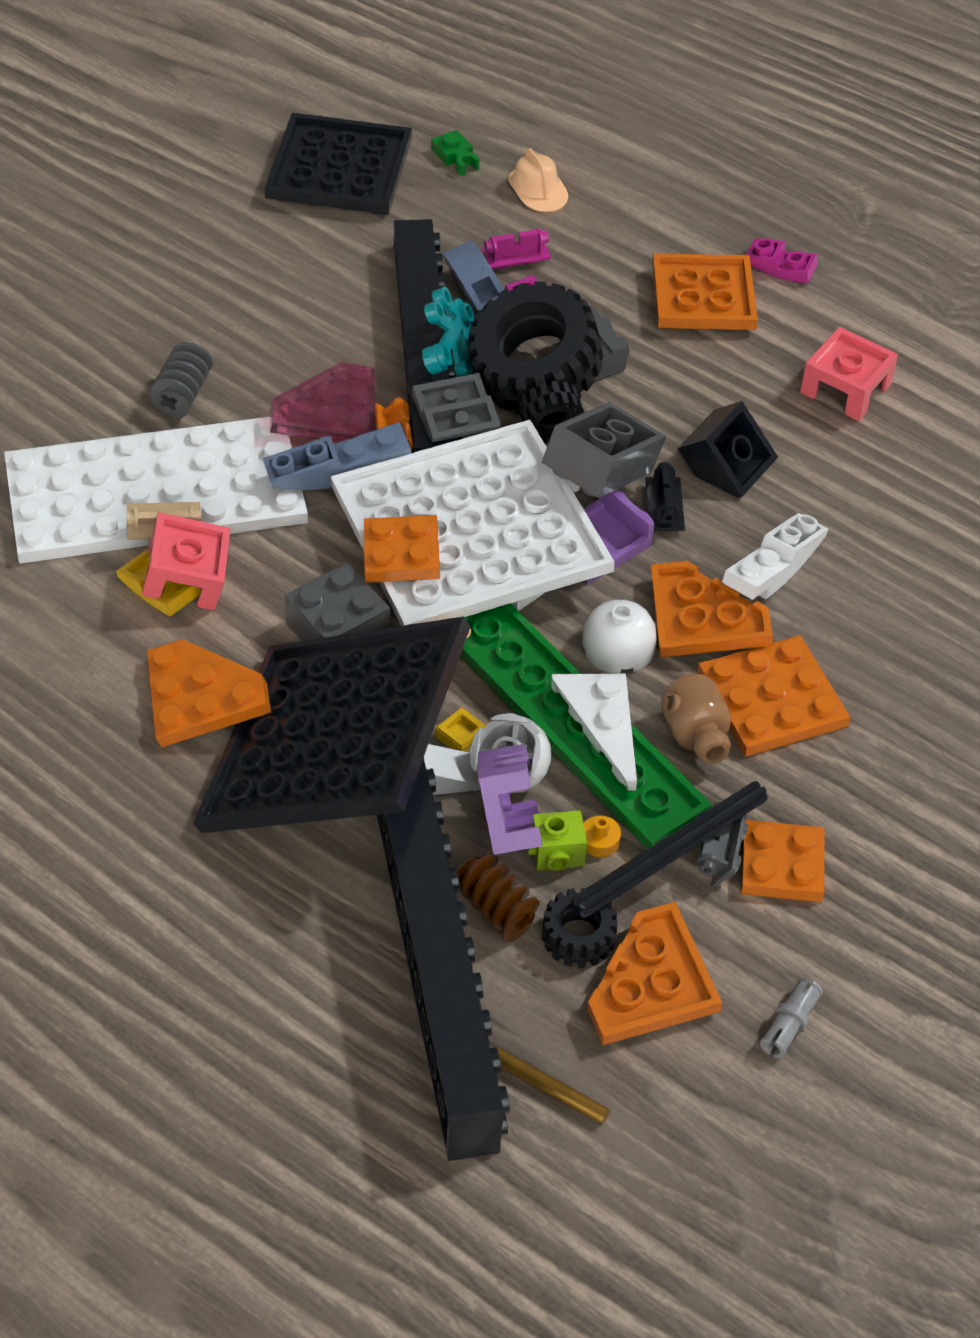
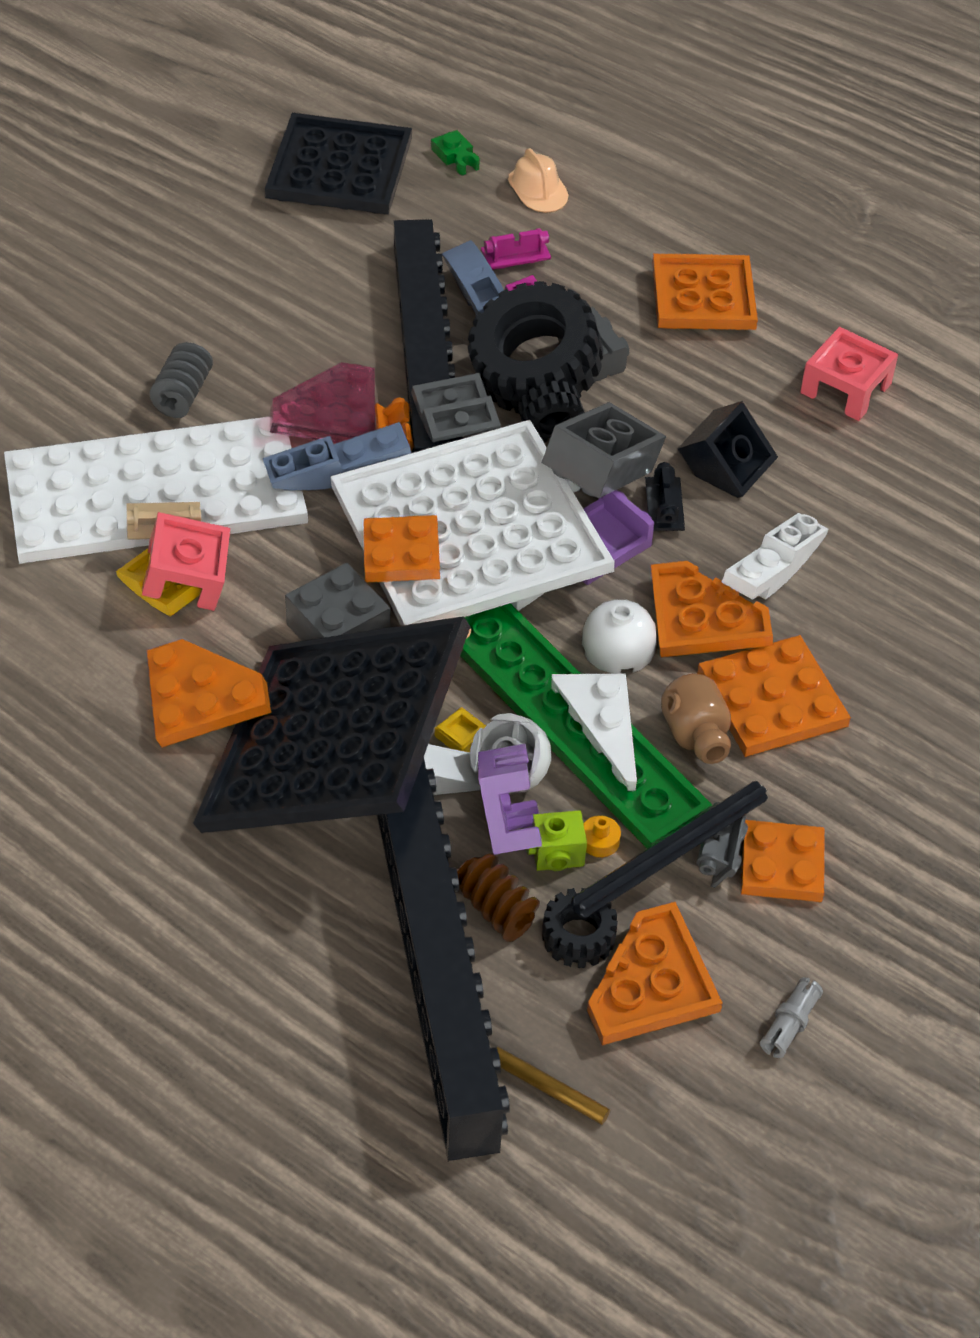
teal plant [422,287,474,377] -> none
dark pink slope [746,238,818,283] -> none

